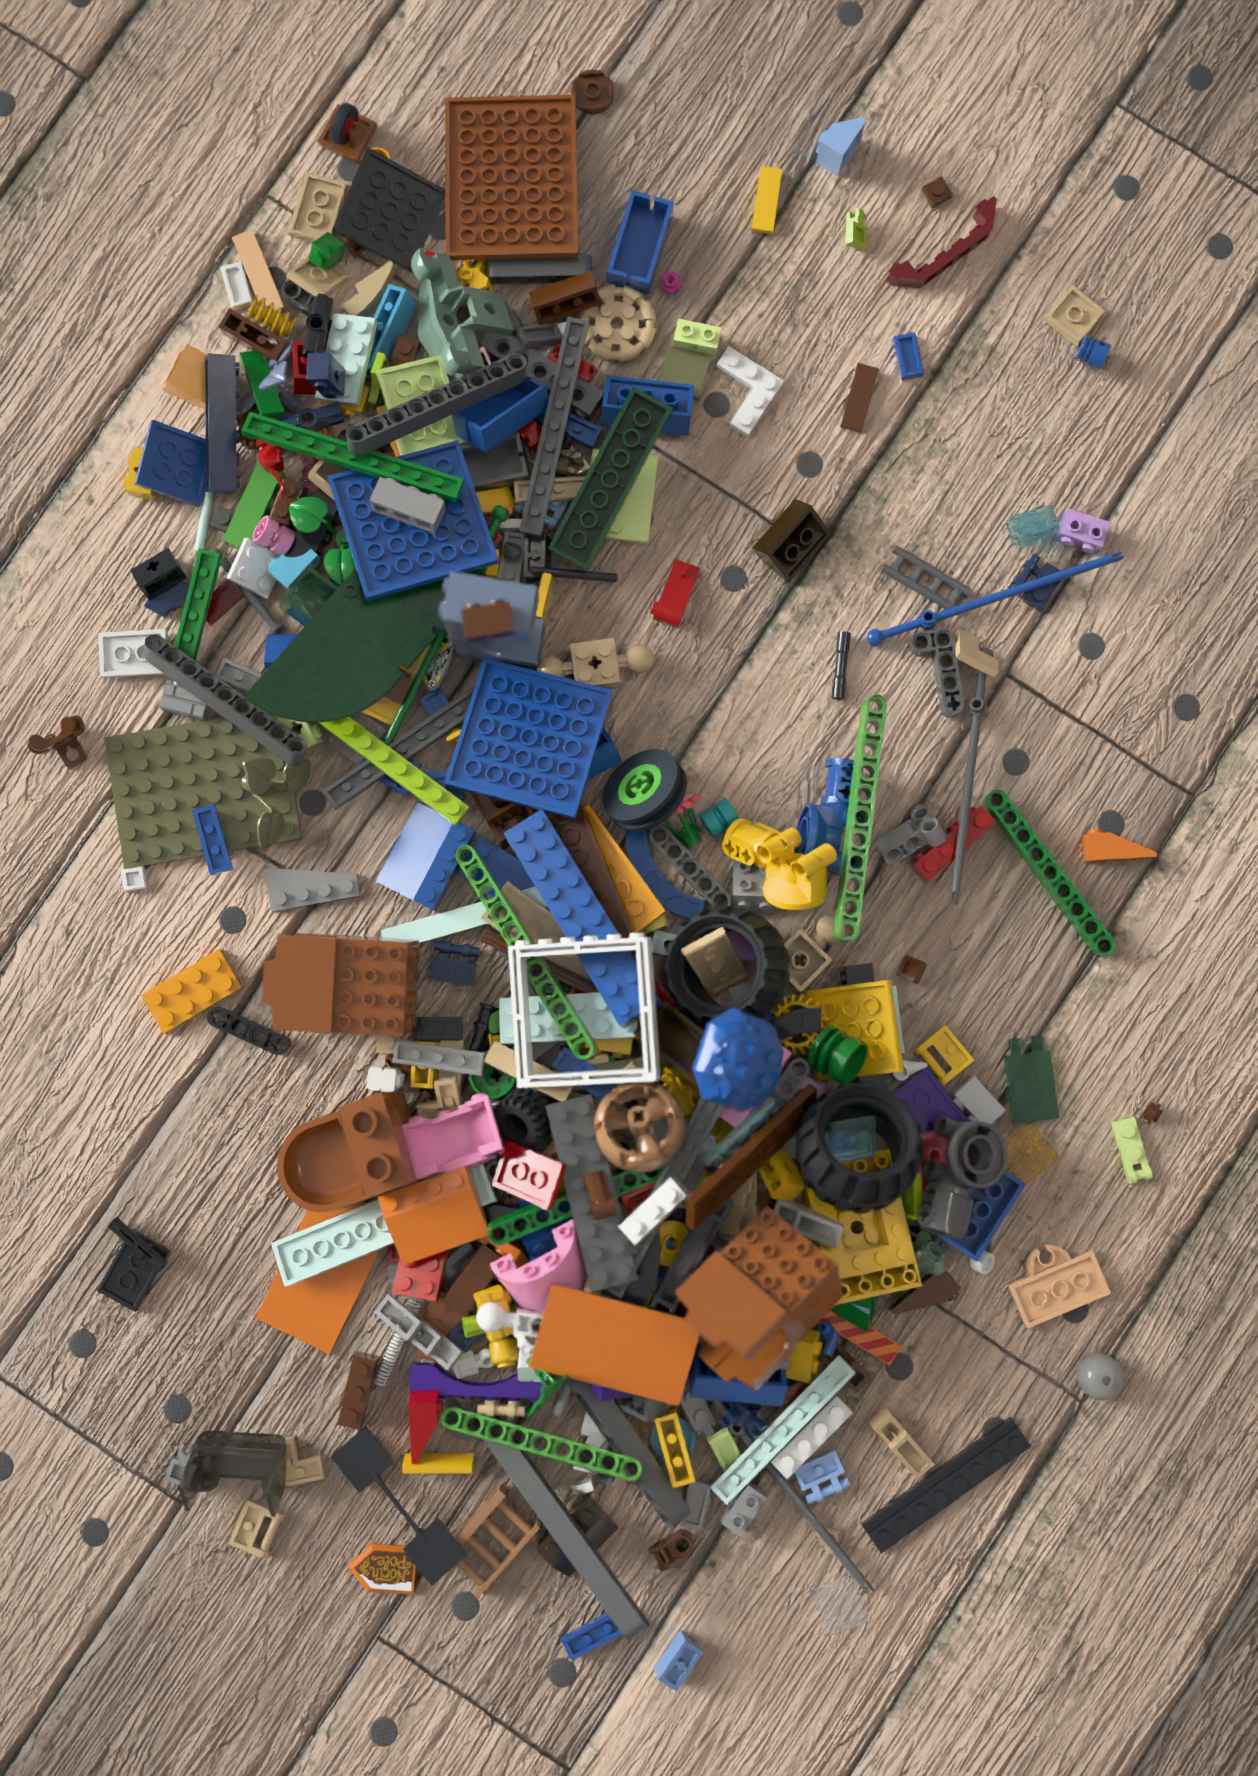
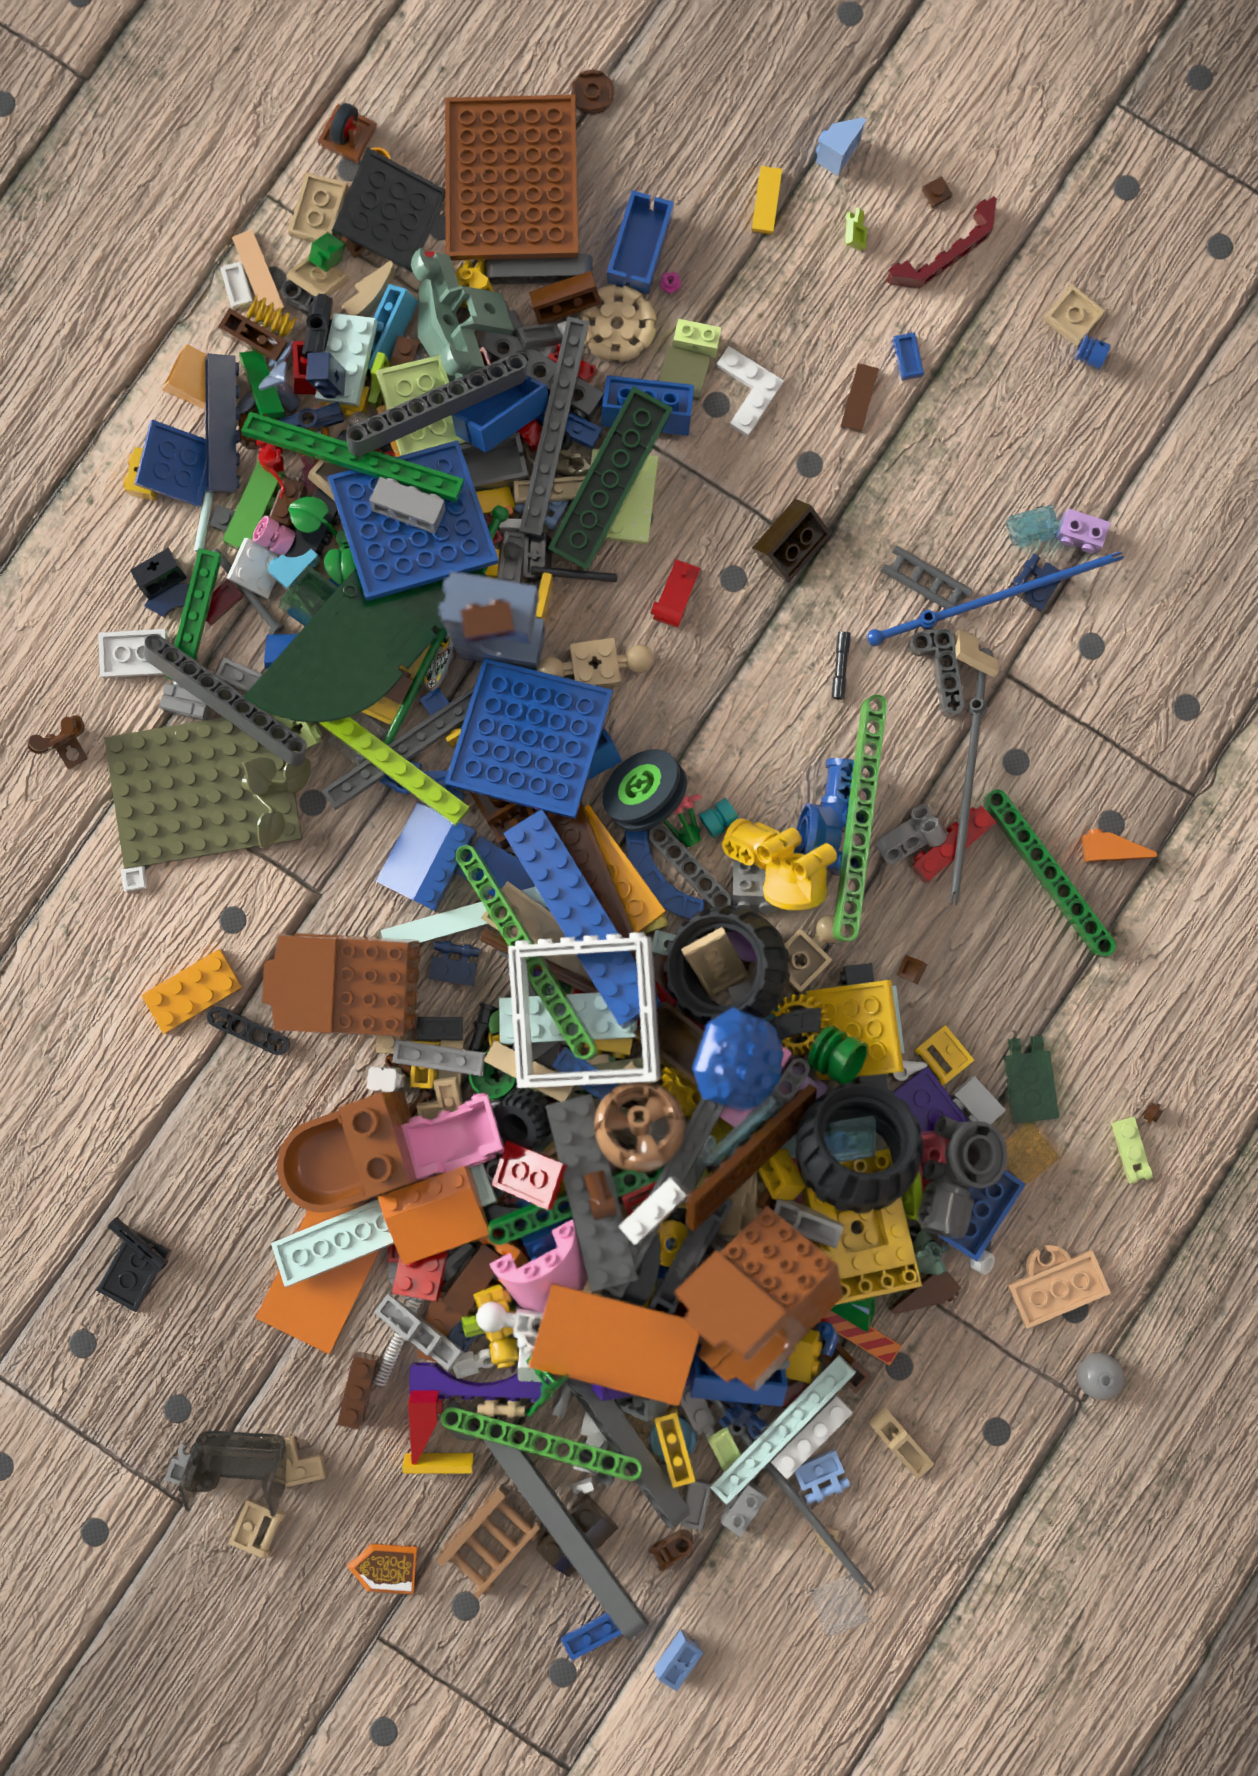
blue plate [192,804,234,876] -> none
light grey wing [264,868,361,912] -> none
black hinge [331,1426,467,1586] -> none
black plate [861,1417,1031,1554] -> none

